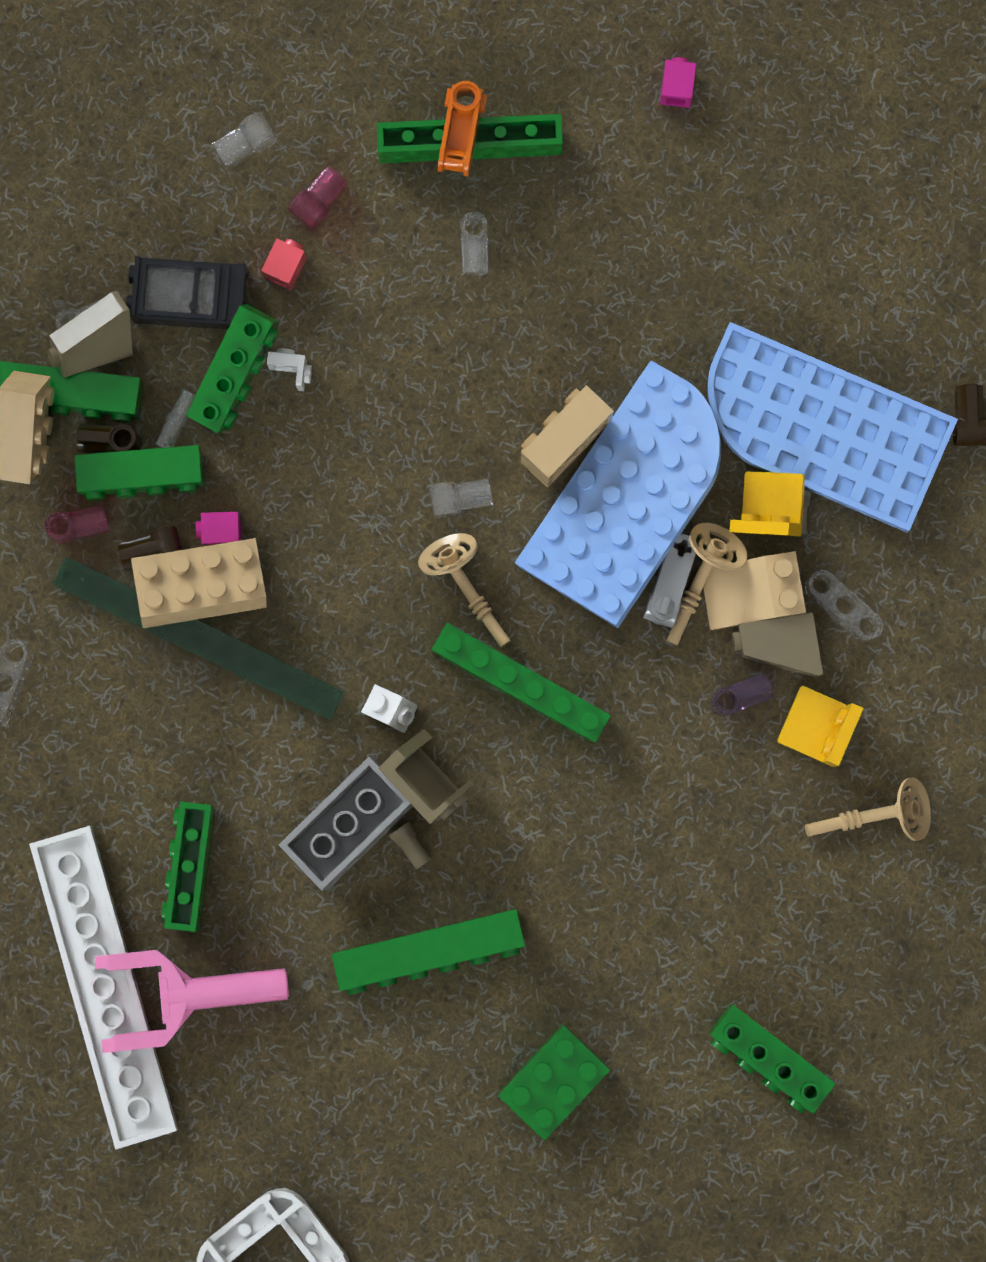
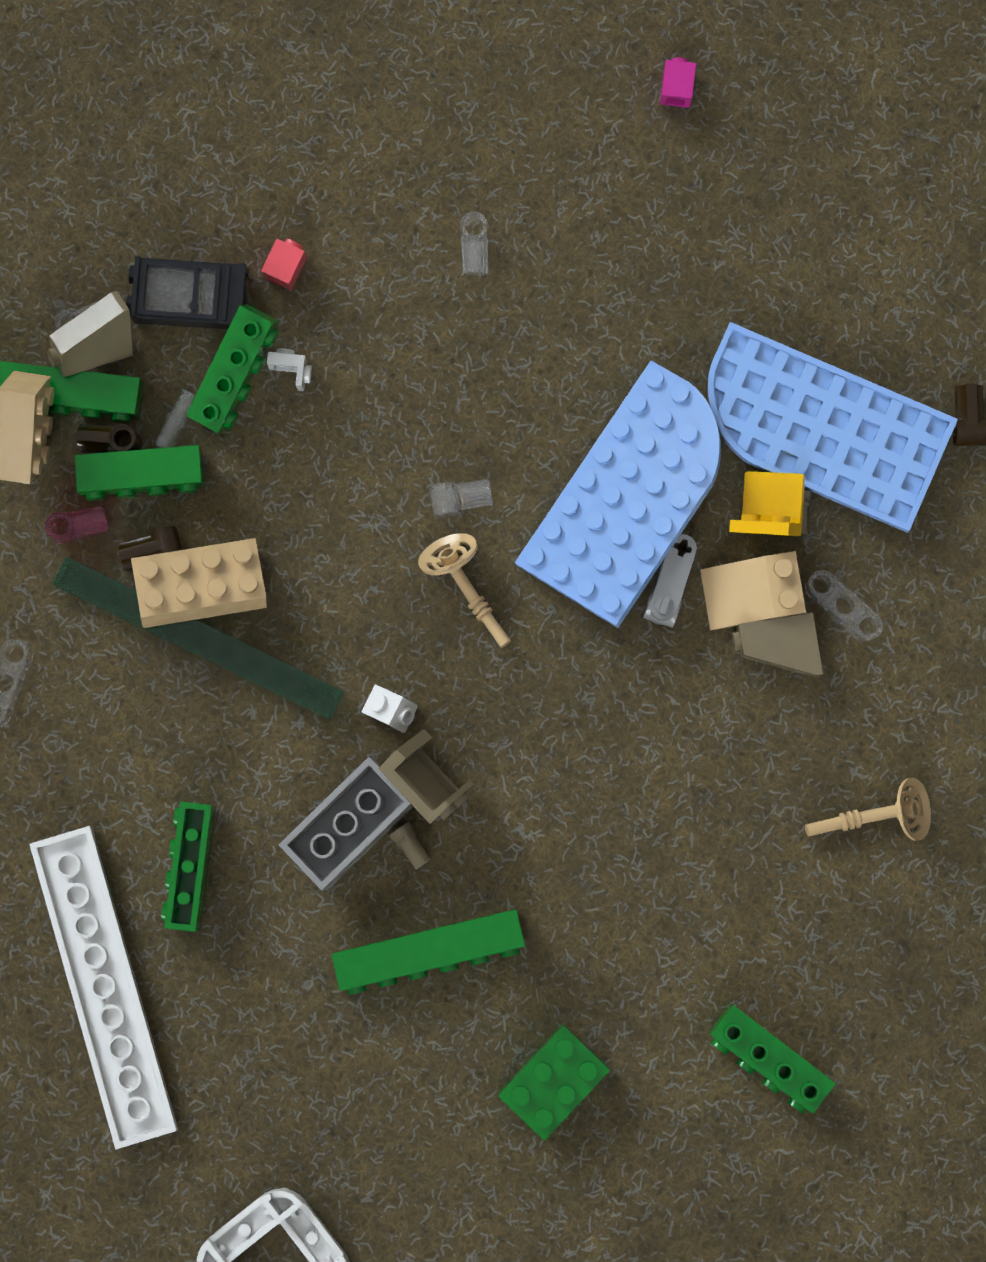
bright pink piece [94,950,289,1053] -> none
dark pink brick [196,512,242,546] -> none
clear piece [212,112,278,168] -> none
clear pink piece [288,166,348,230] -> none
green brick [377,114,563,164] -> none
green brick [431,623,611,744] -> none
orange piece [438,81,487,177] -> none
tan brick [521,385,614,488] -> none
tan dish [666,523,747,646] -> none
clear purple piece [709,673,774,717] -> none
yellow bracket [777,686,864,767] -> none

